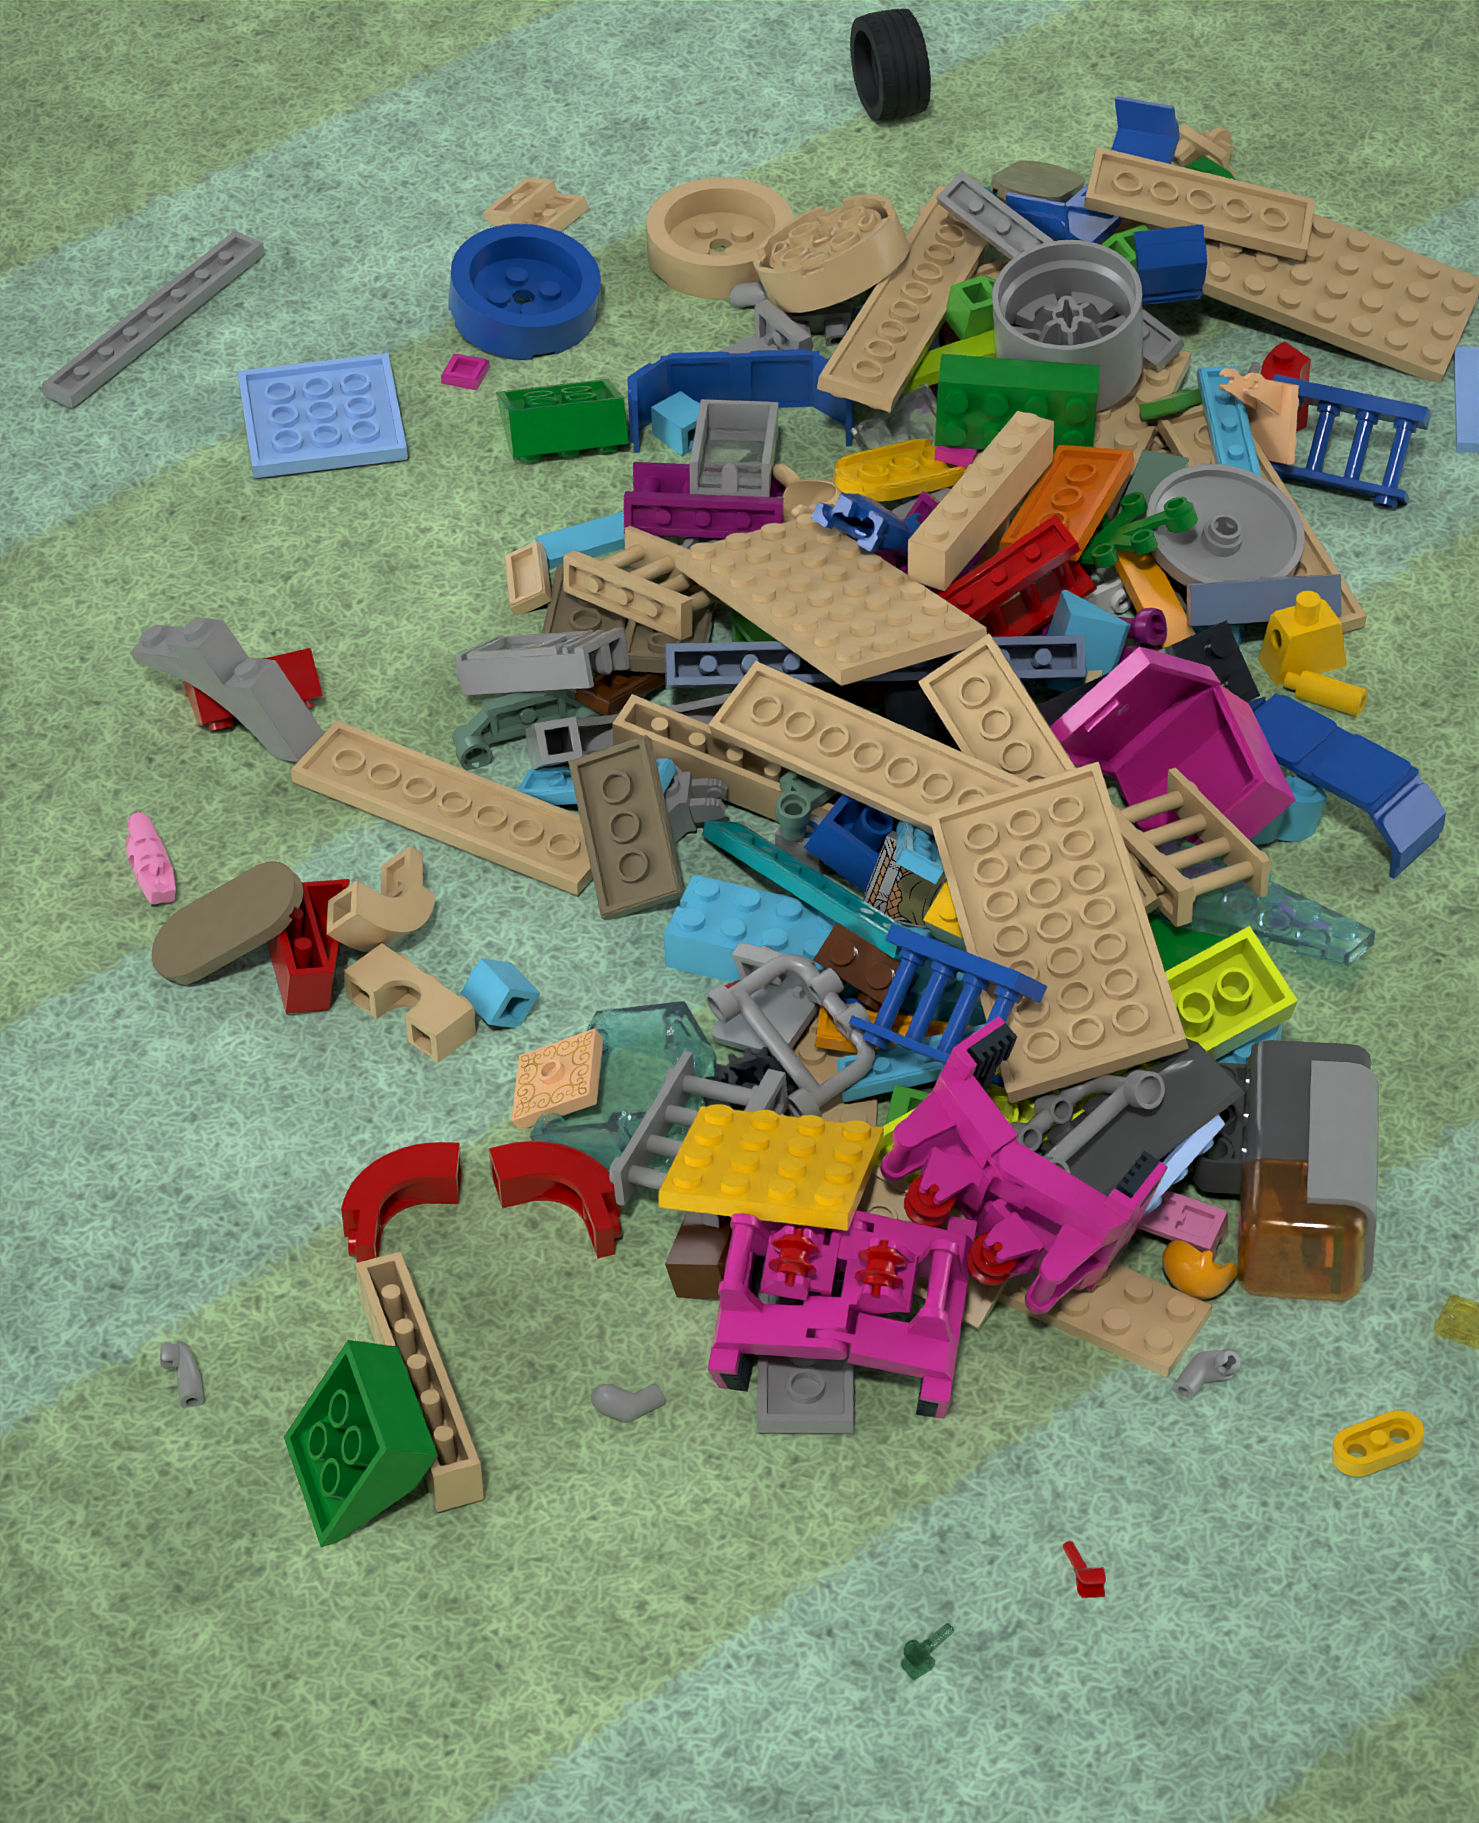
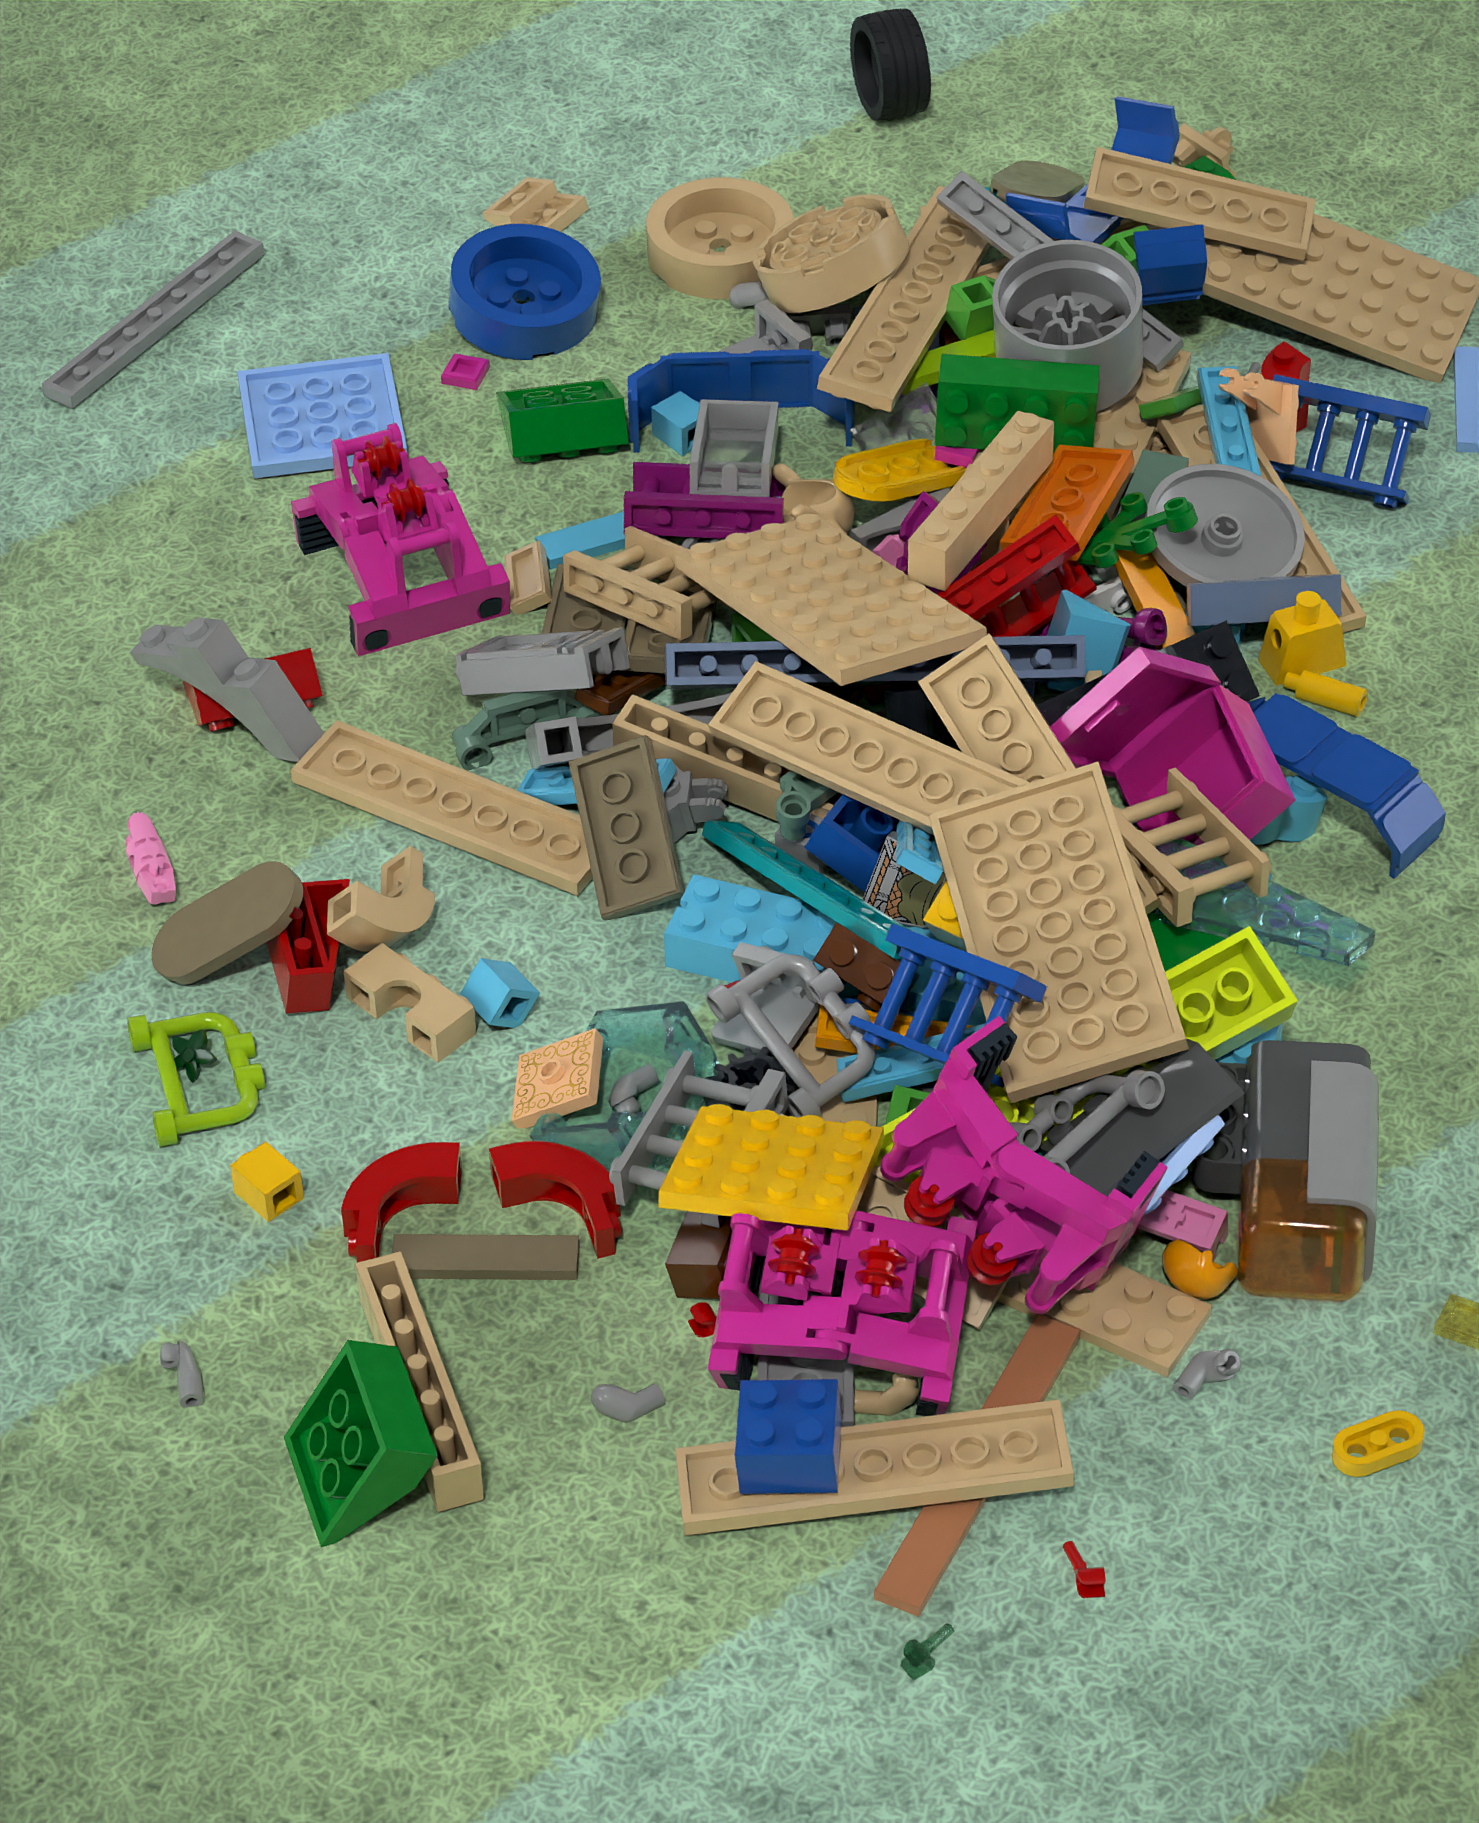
blue animal [811,493,922,559] -> none
none -> lime bar [127,1012,265,1147]
none -> dark green plant [172,1029,217,1083]
none -> yellow brick [230,1142,304,1222]
none -> dark pink container [291,423,510,657]
none -> dark tan tile [392,1234,579,1280]
none -> light grey arm [609,1063,659,1119]
none -> tan plate [675,1399,1075,1536]
none -> red hand [688,1302,717,1338]
none -> blue brick [735,1379,842,1494]
none -> tan arm [854,1373,919,1416]
none -> nougat tile [874,1314,1081,1617]

